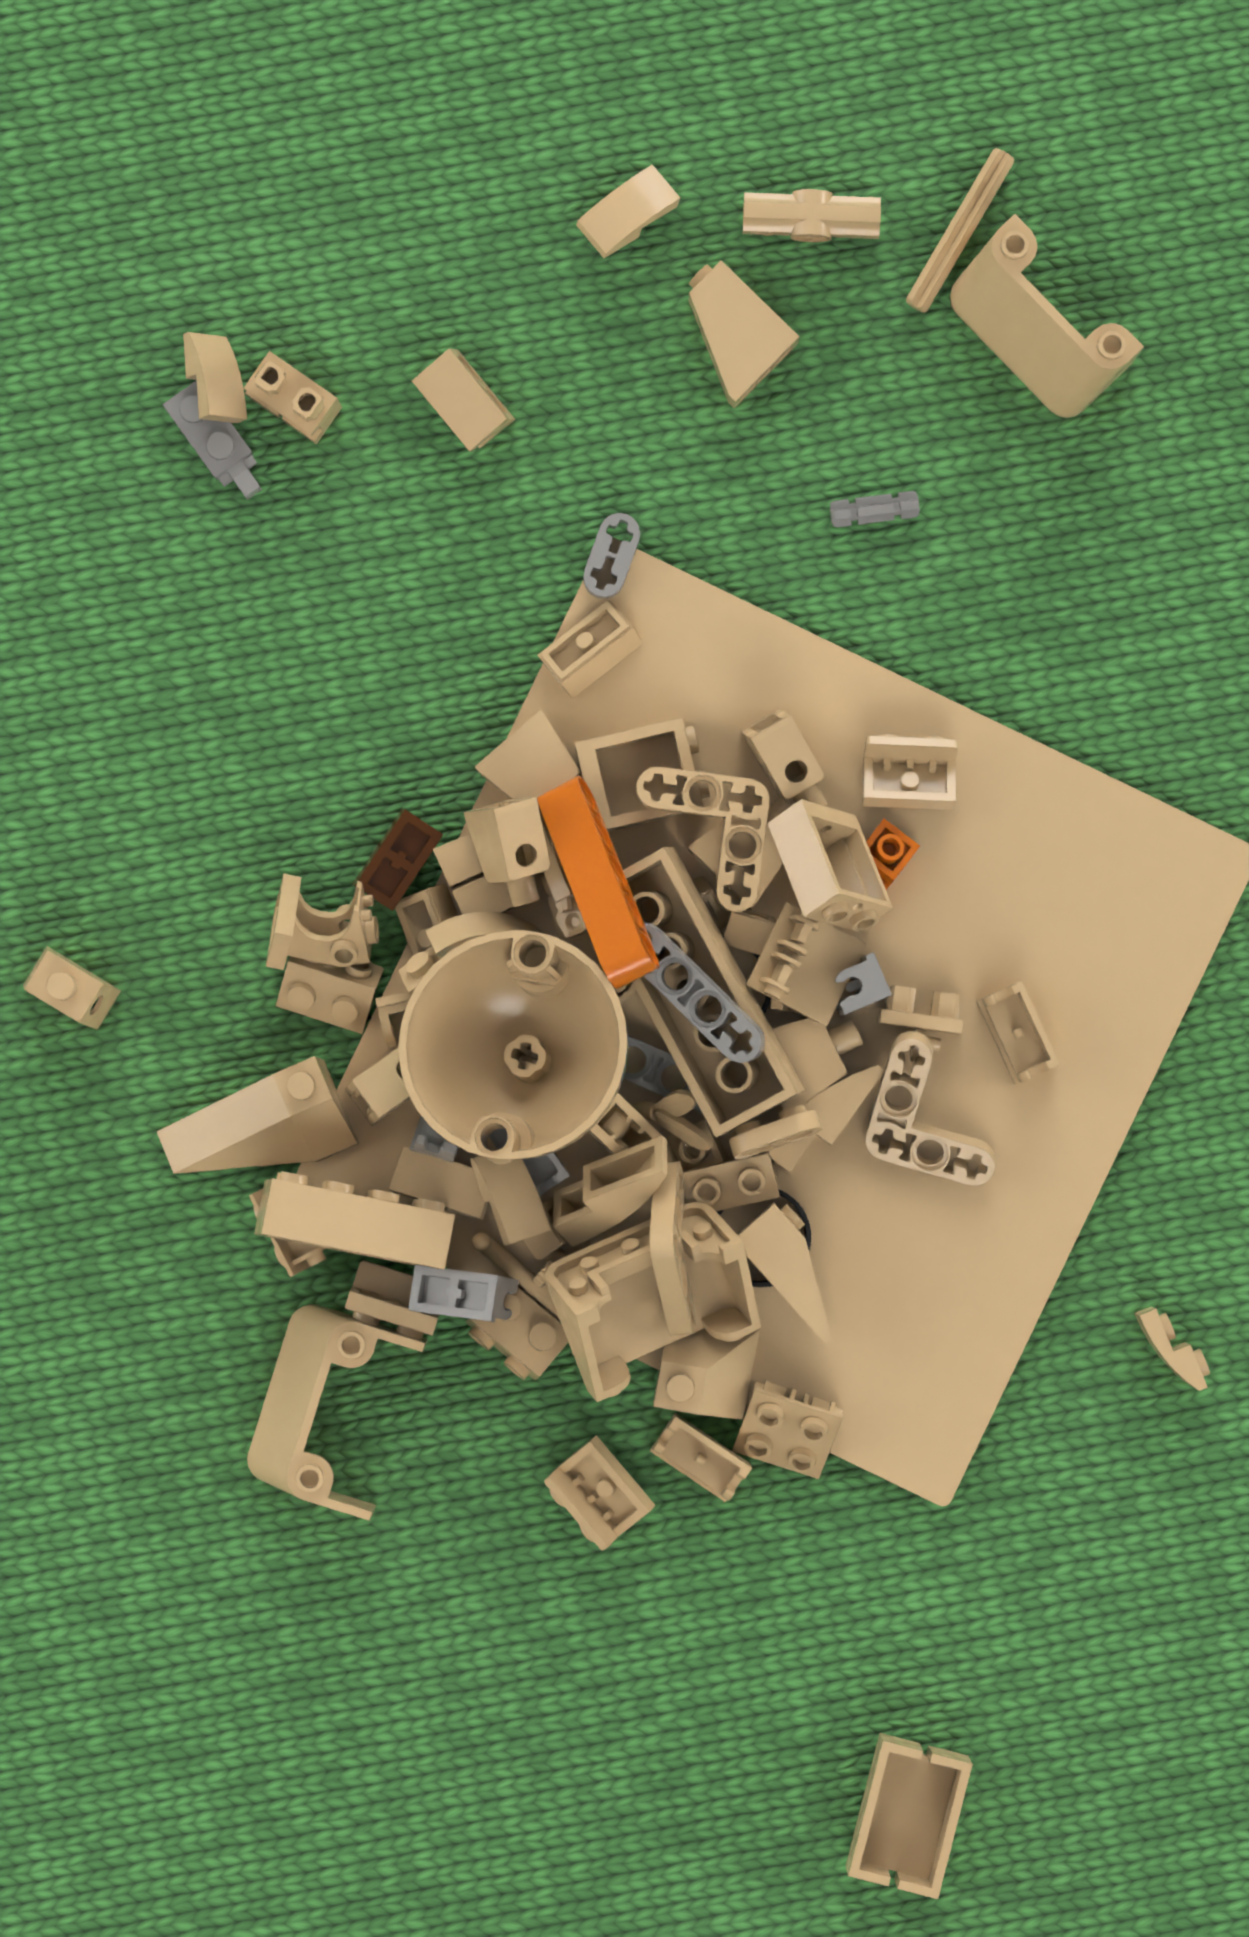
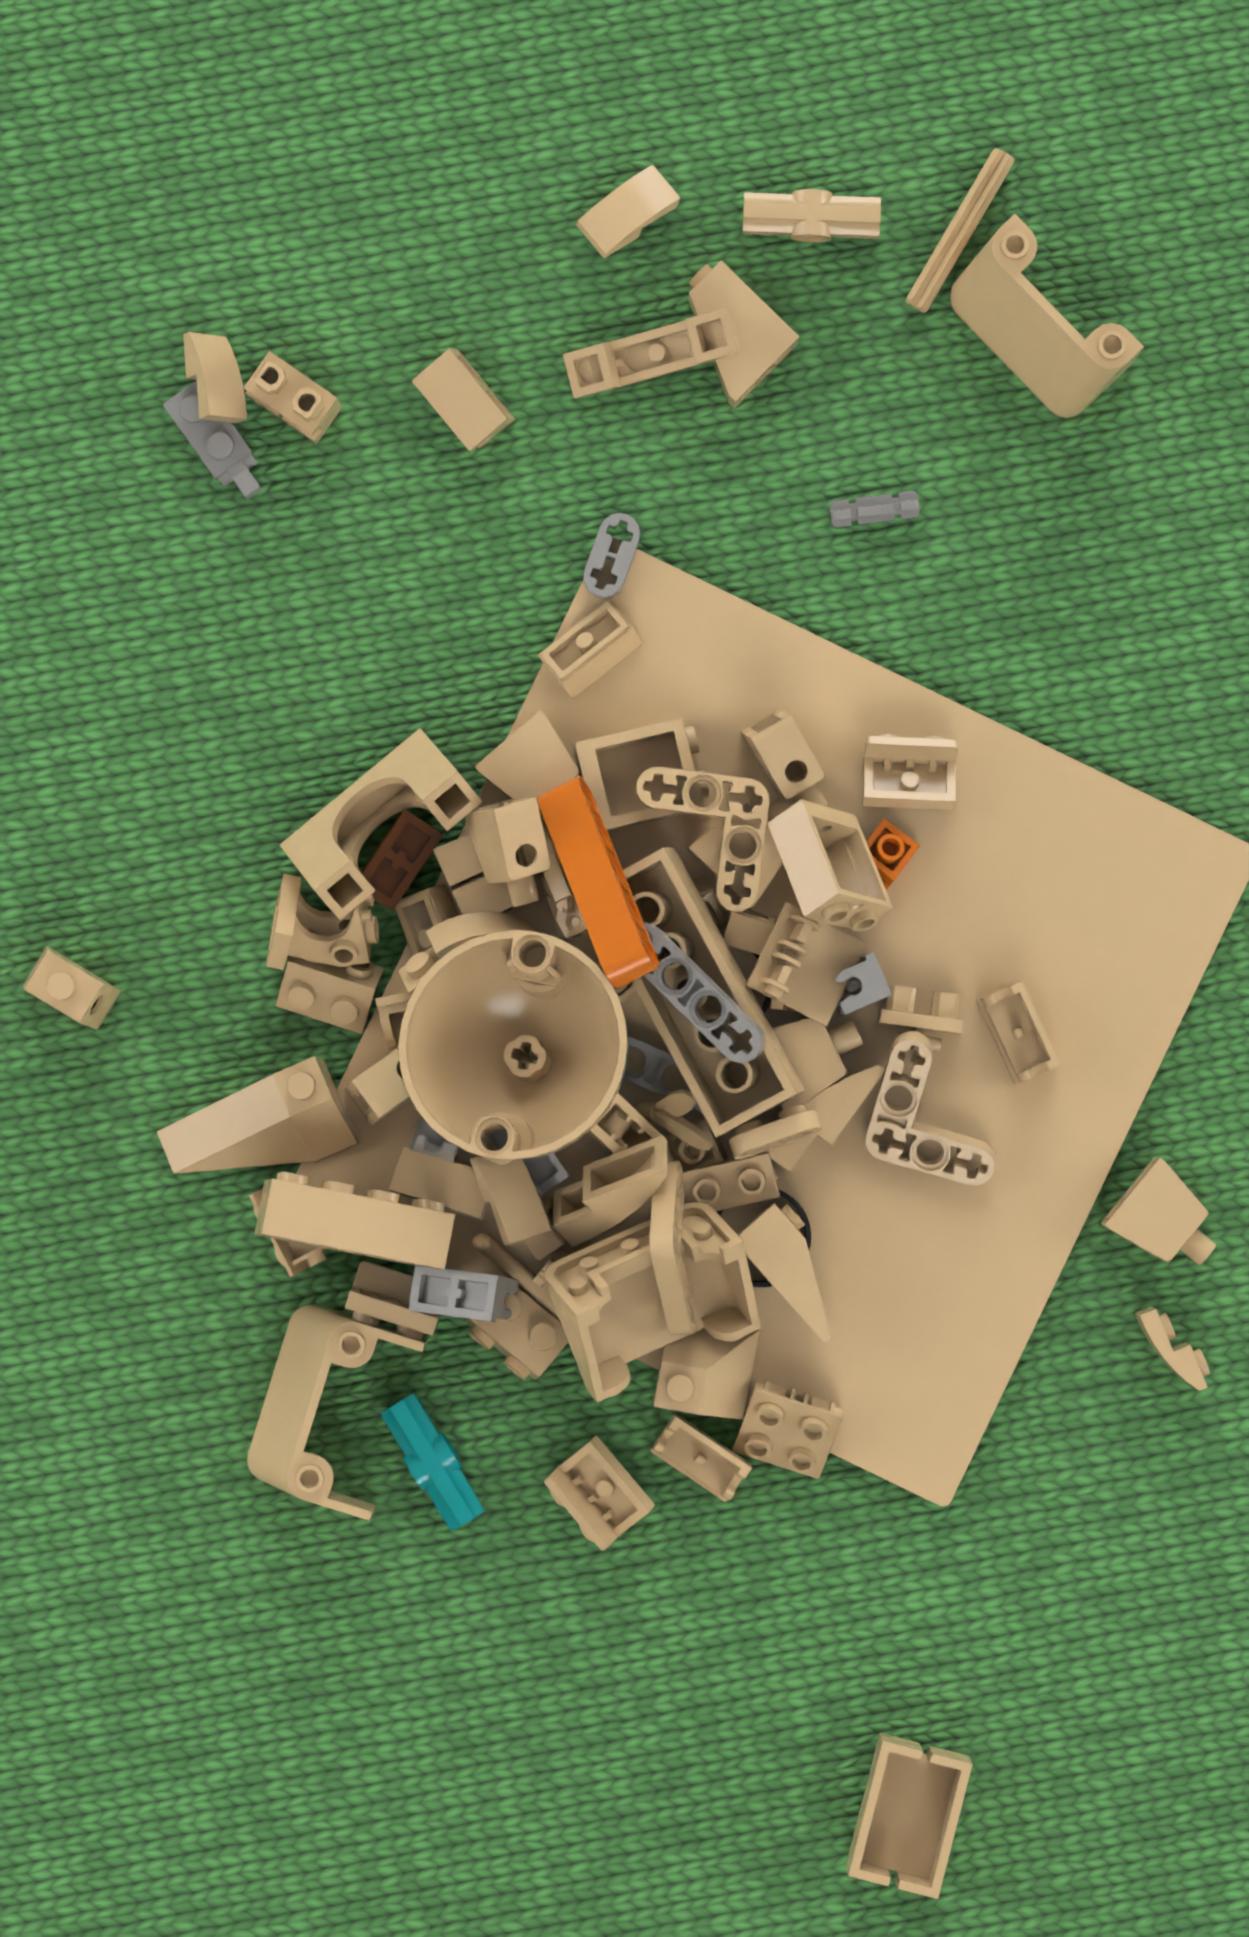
none -> tan arch [280,728,483,920]
none -> teal piece [380,1392,485,1531]
none -> tan slope [562,307,741,399]
none -> tan torso [1100,1157,1216,1265]

